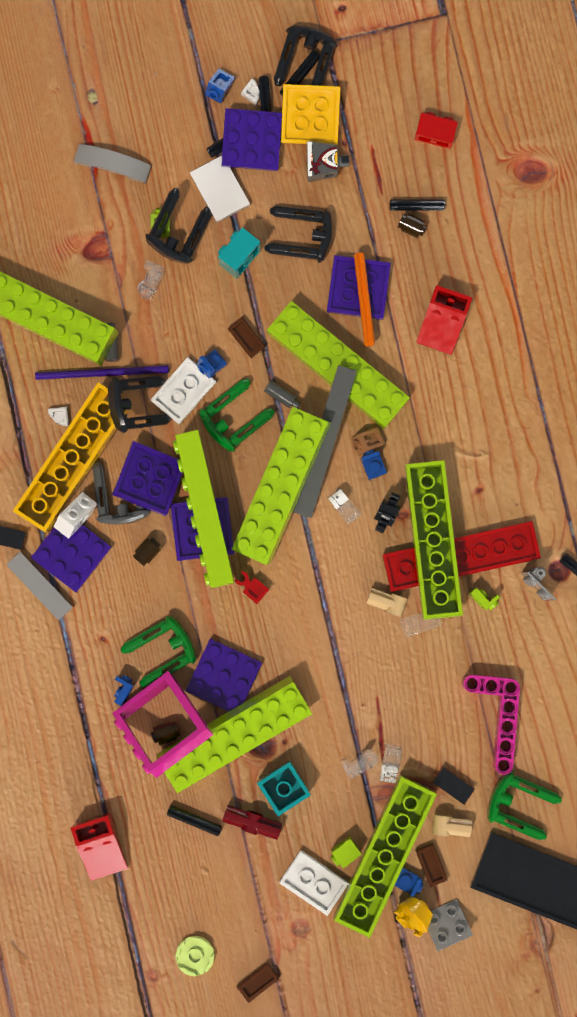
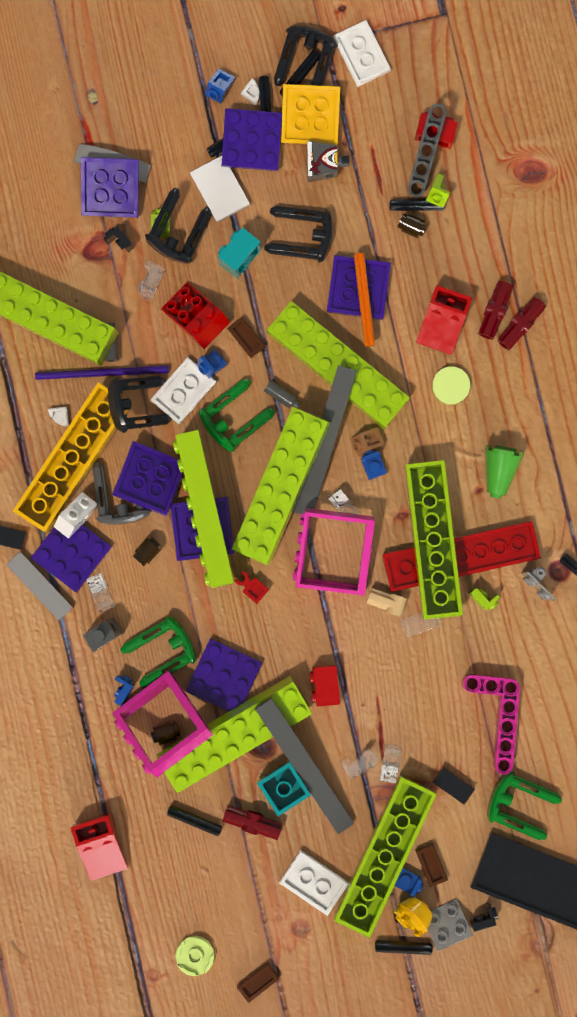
lime brick [331,836,362,869] -> none
black gear [374,492,401,534] -> none
tan piece [432,814,472,837] -> none
none -> dark purple plate [81,157,139,218]
none -> dark grey torso [83,617,124,653]
none -> clear leg [87,573,116,613]
none -> black bracket [103,226,134,253]
none -> red slope [161,282,230,349]
none -> dark grey tile [255,697,354,834]
none -> dark pink window [293,508,375,596]
none -> red brick [310,665,340,707]
none -> white tile [333,20,391,87]
none -> black axle [375,941,433,955]
none -> dark grey beam [408,104,446,197]
none -> lime bracket [426,173,450,207]
none -> yellowish green tile [432,366,470,405]
none -> black bracket [470,903,498,932]
none -> dark red piece [478,280,513,340]
none -> bright green cone [485,444,524,498]
none -> dark red piece [497,297,546,351]

